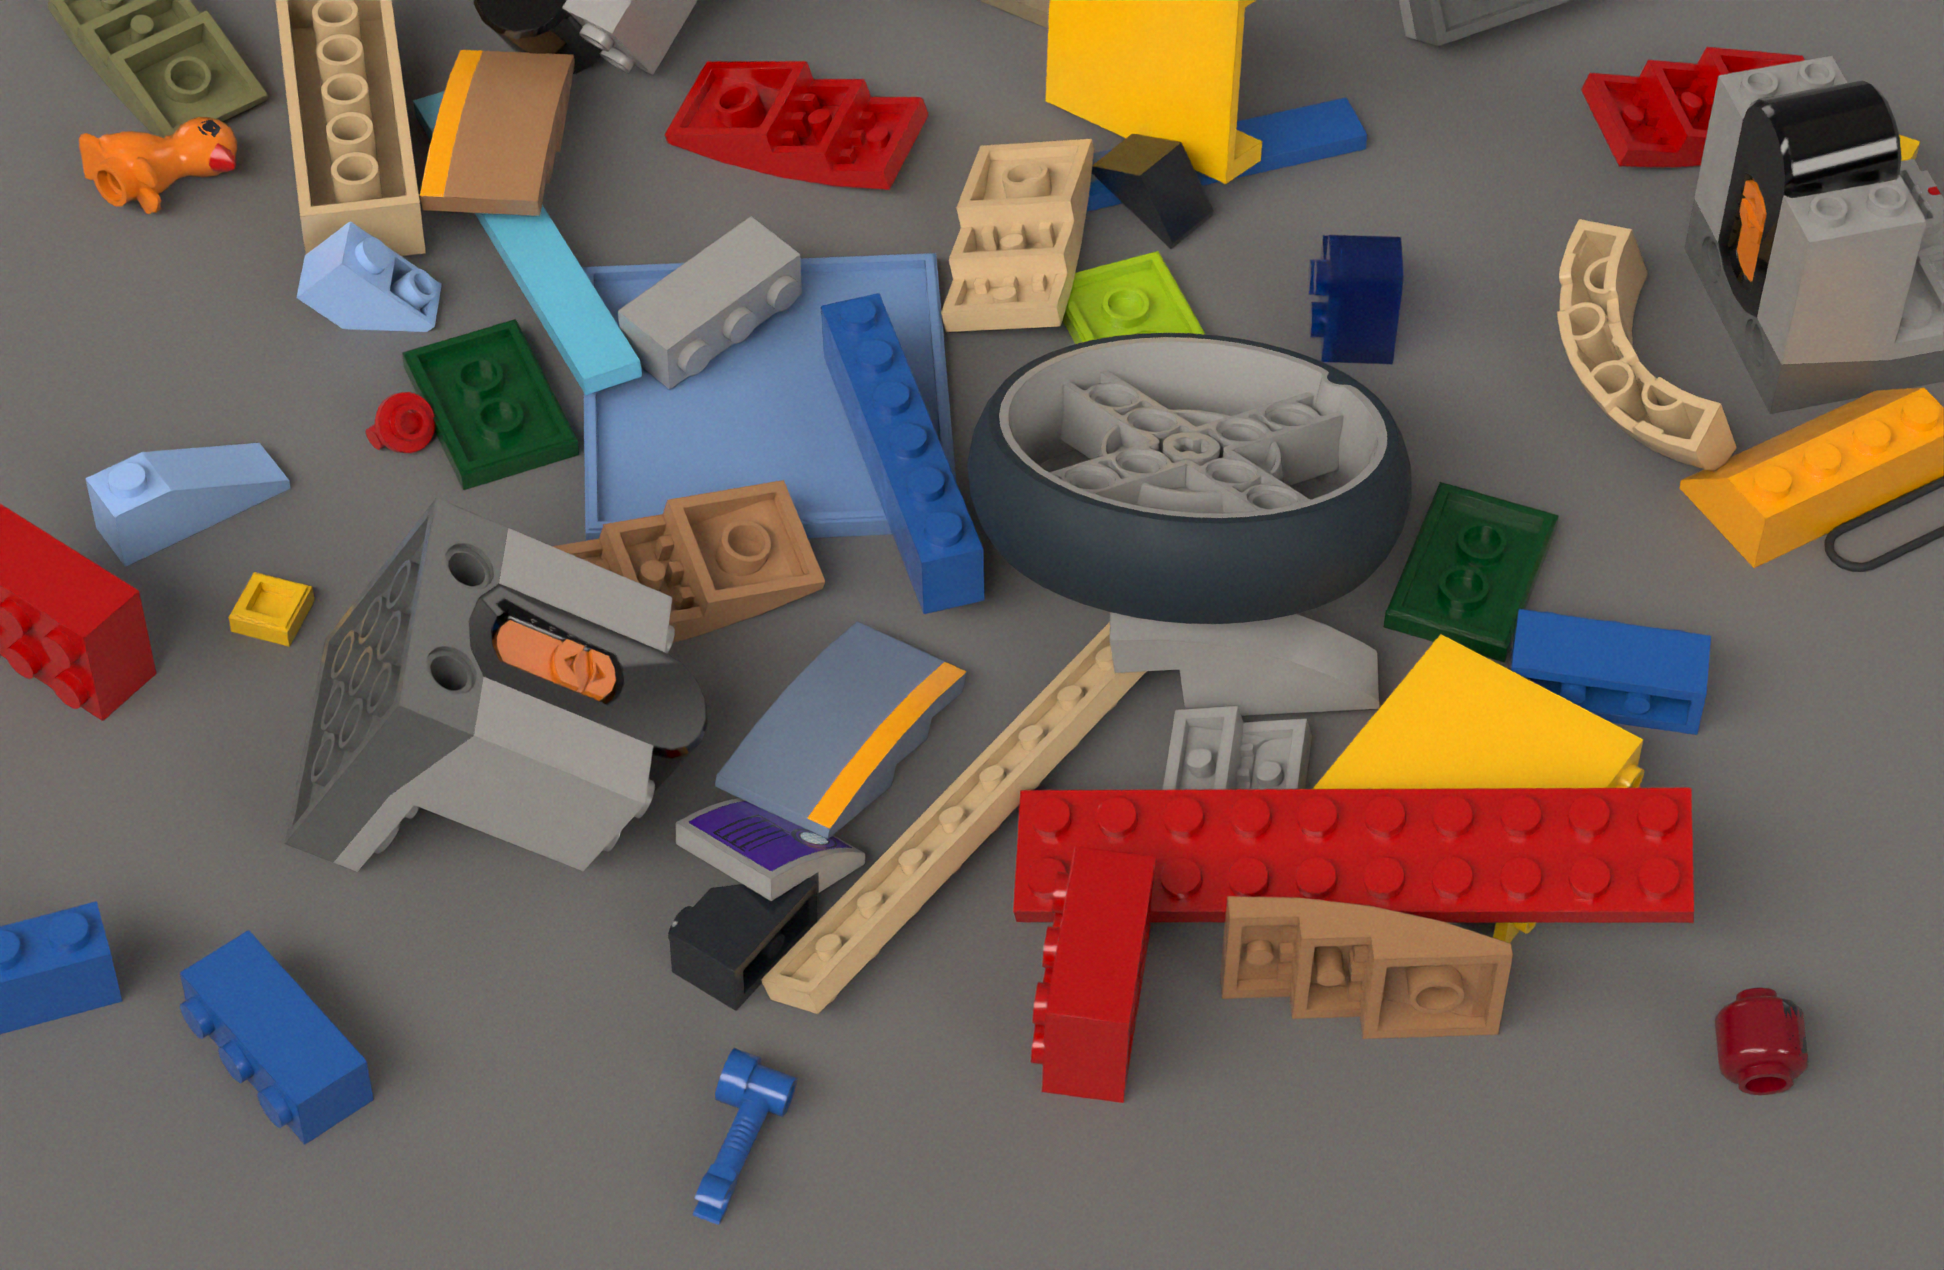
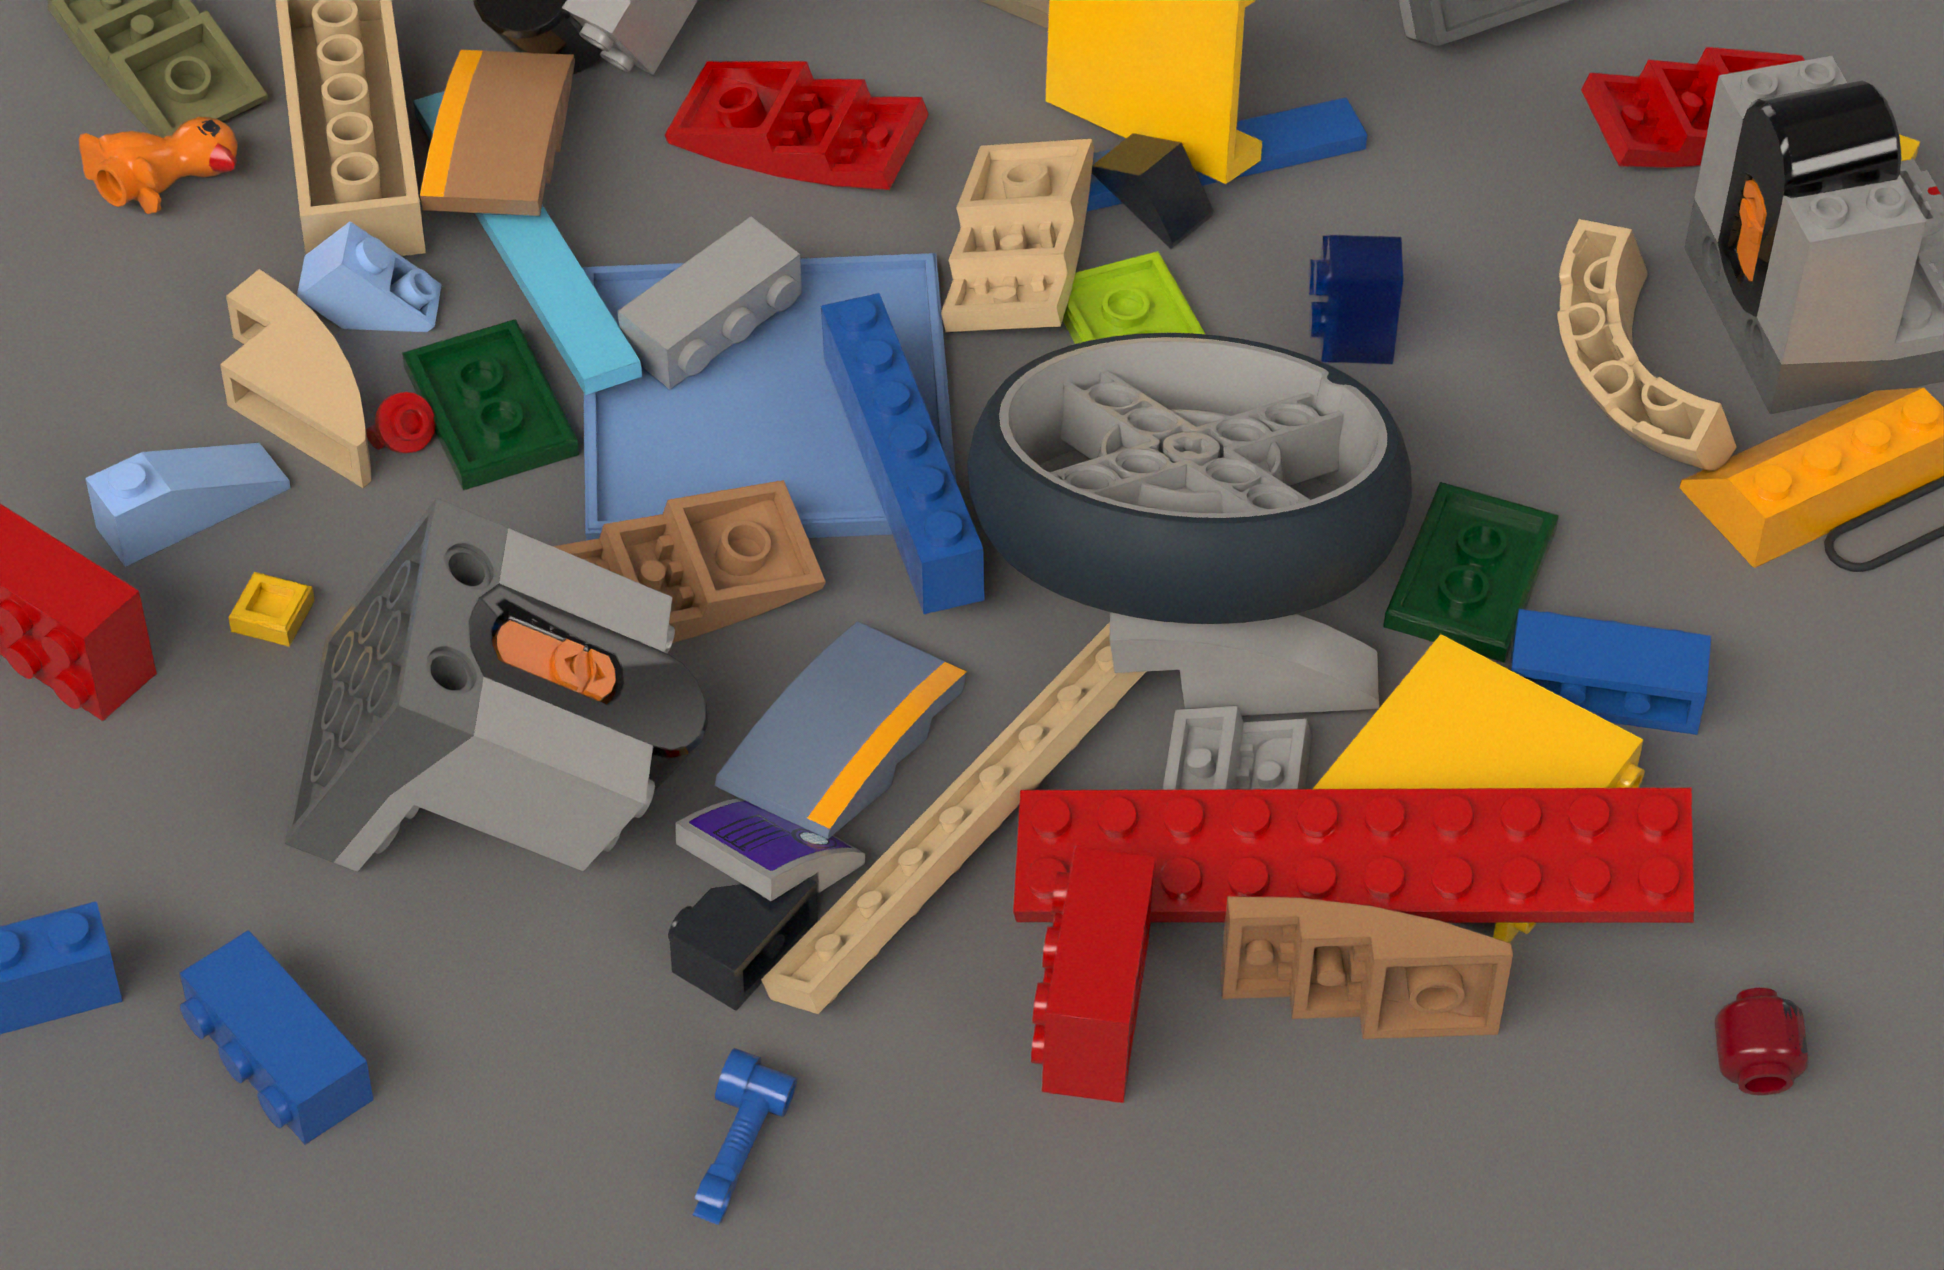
none -> tan slope [220,269,371,488]

